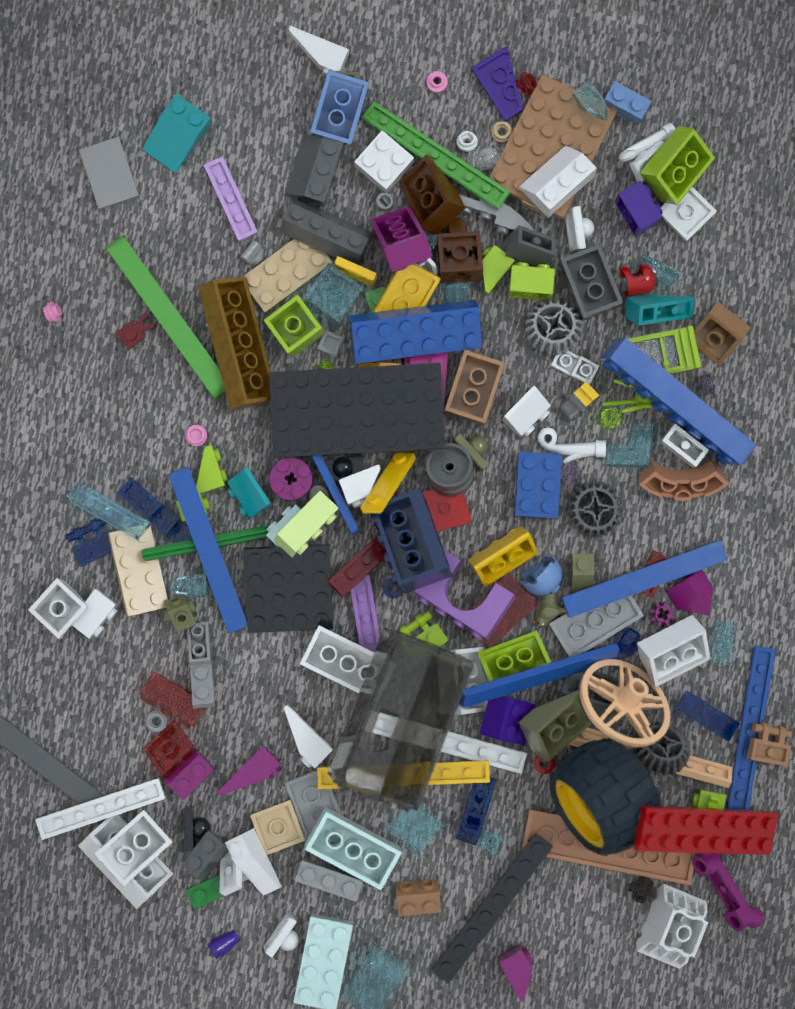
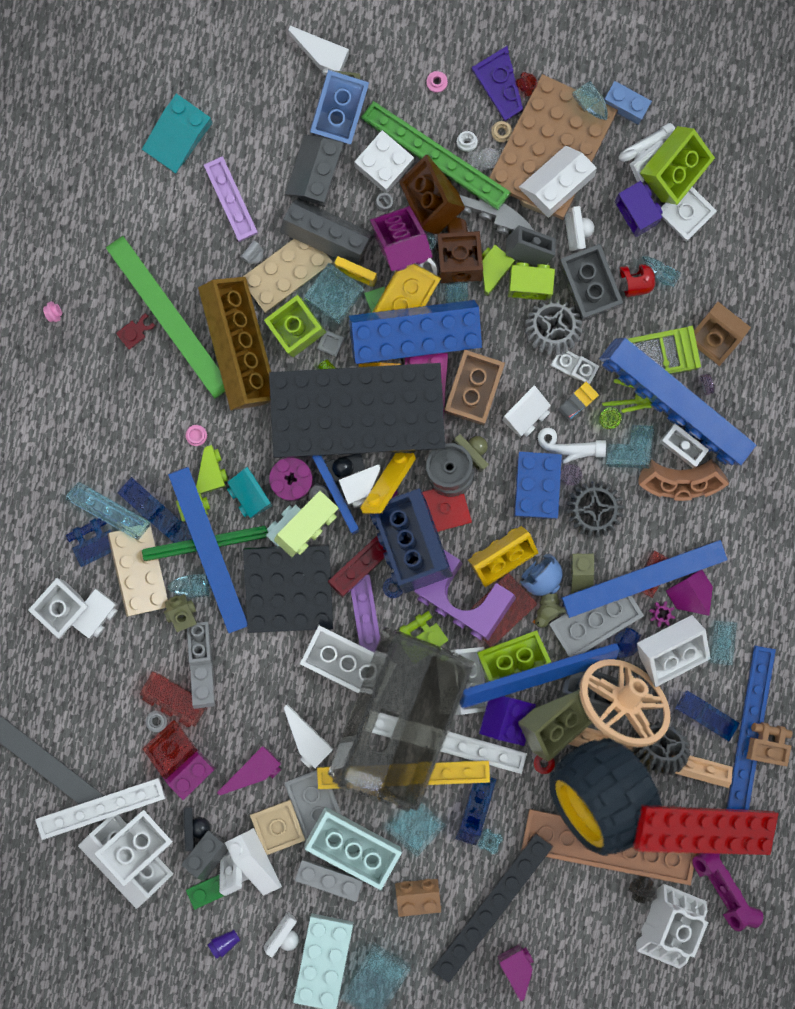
light grey tile [79,136,139,210] -> none
teal slope [625,294,694,326] -> none
lime brick [692,789,726,809] -> none

